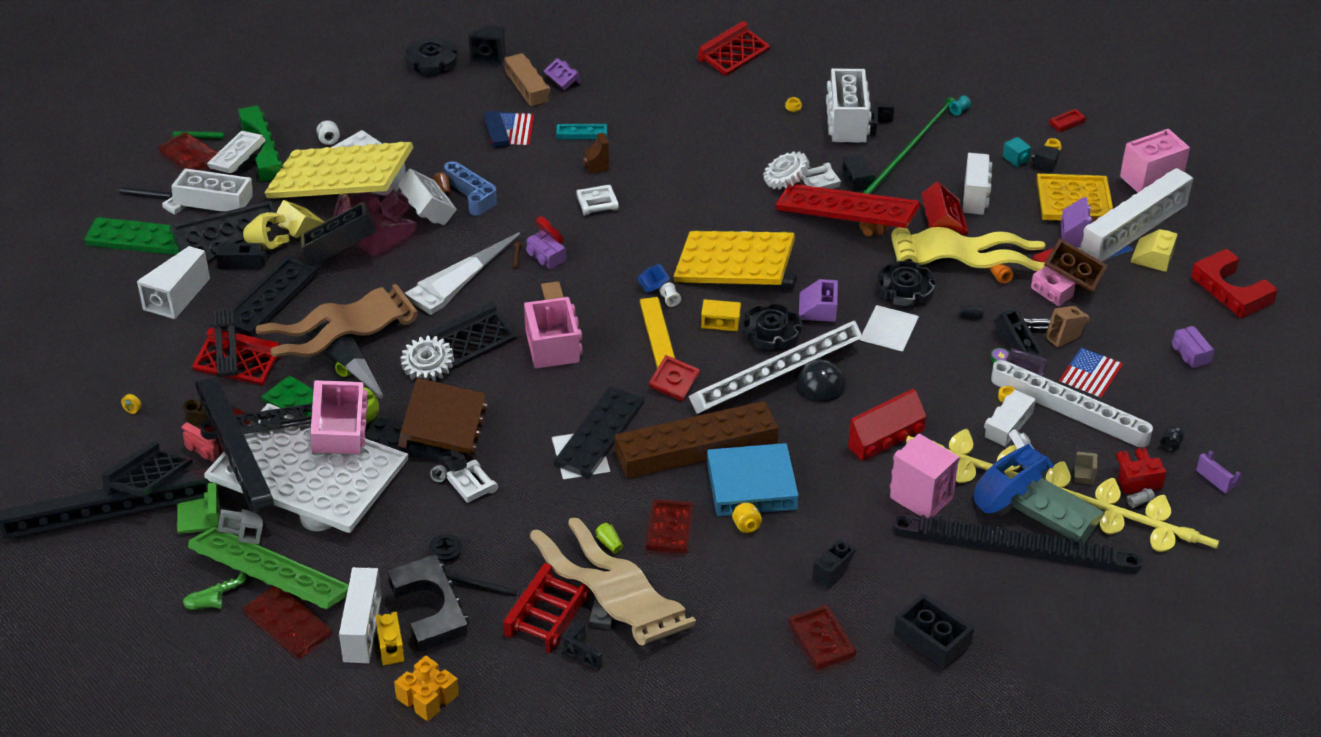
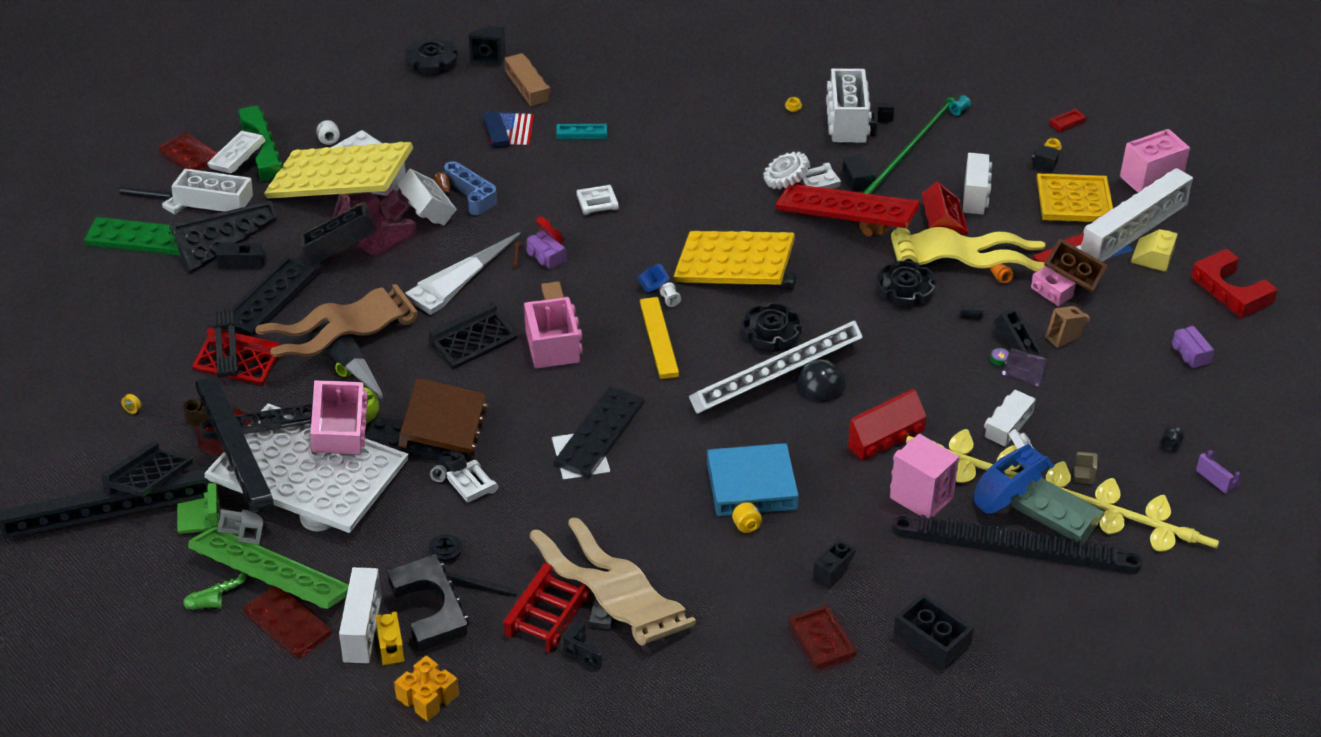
white slope [137,246,210,319] -> none
green bar [172,131,225,139] -> none
coral plate [181,422,220,462] -> none
light yellow piece [243,212,289,251] -> none
green plate [262,375,314,416] -> none
light yellow slope [276,200,324,239] -> none
white gear [400,336,454,382] -> none
medium lavender bracket [543,58,582,91] -> none
reddish brown arch [582,133,609,174] -> none
lime cone [595,523,623,553] -> none
reddish brown brick [615,401,779,479] -> none
clear red plate [646,499,694,554] -> none
red tile [649,355,700,401] -> none
red fence [697,21,770,76] -> none
yellow brick [701,299,741,331] -> none
medium lavender slope [799,279,838,322] -> none
white sticker [860,305,919,352] -> none
white beam [991,360,1153,447] -> none
yellow tile [998,386,1016,403] -> none
teal brick [1003,137,1031,167] -> none
black axle [1024,319,1051,330] -> none
sticker [1059,347,1123,397] -> none
medium lavender slope [1061,197,1092,248] -> none
red brick [1116,448,1166,494] -> none
light grey pin [1127,488,1155,508] -> none

